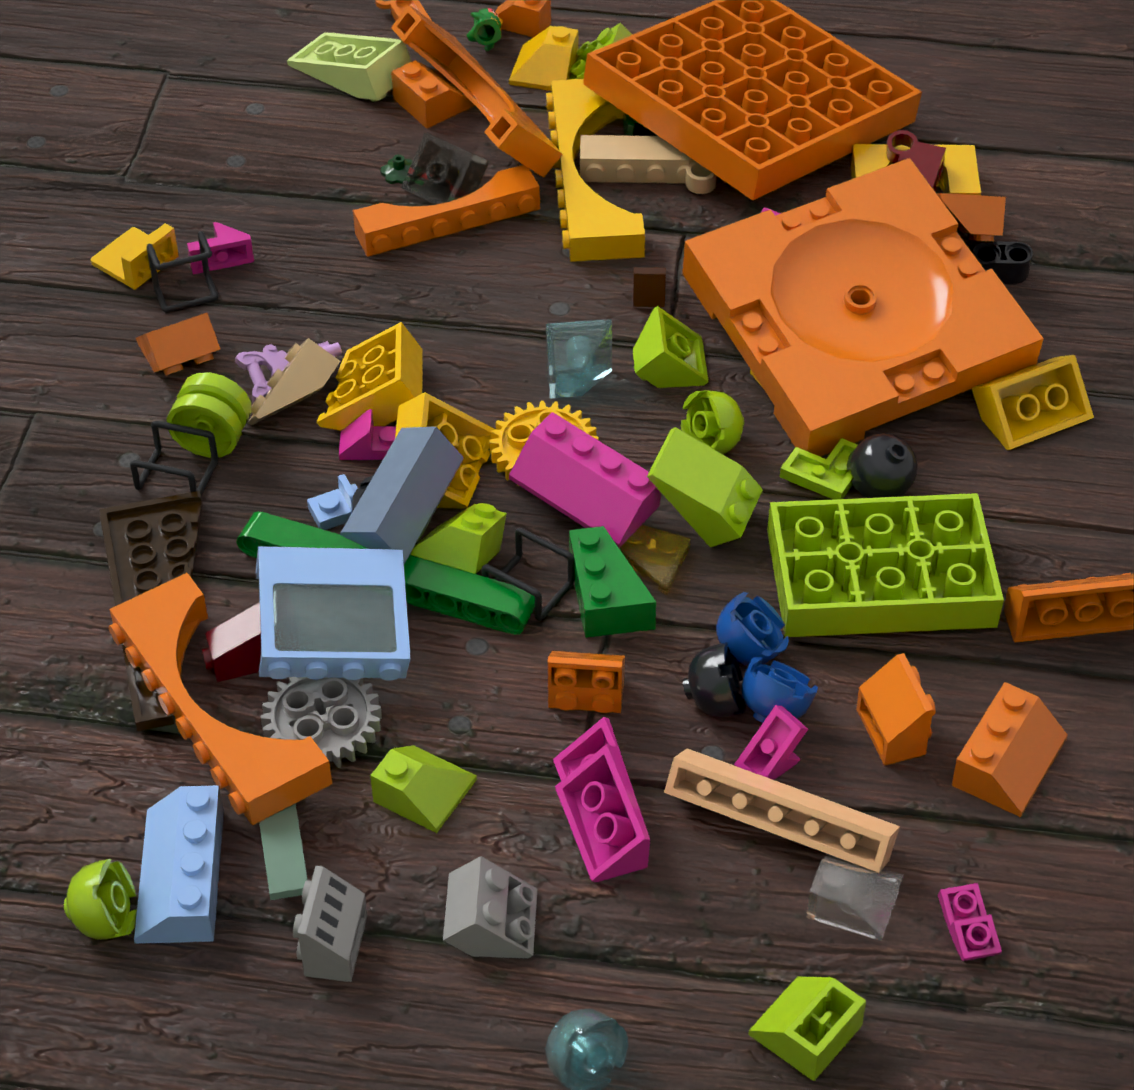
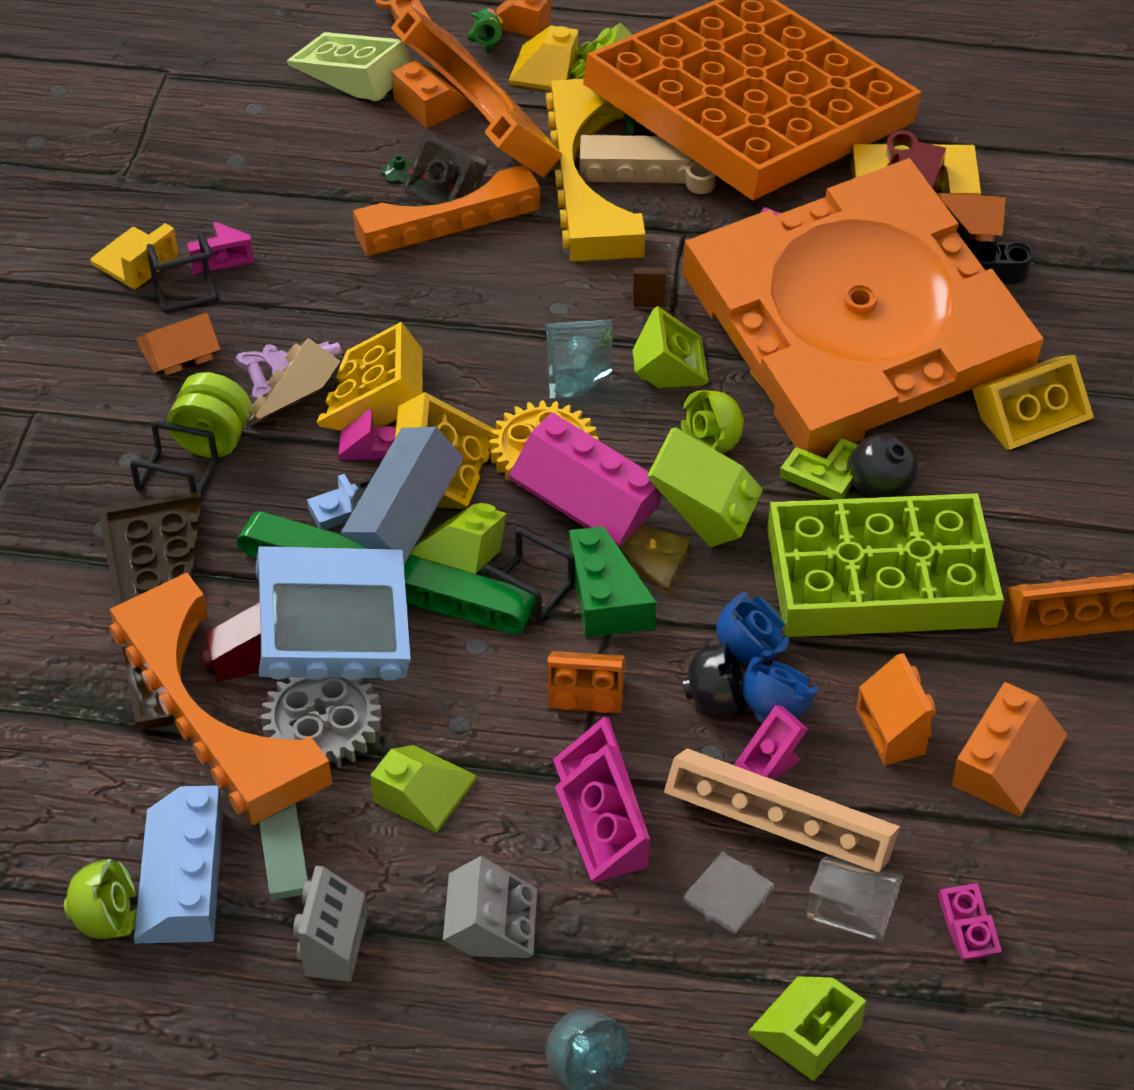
none -> clear piece [683,852,775,934]

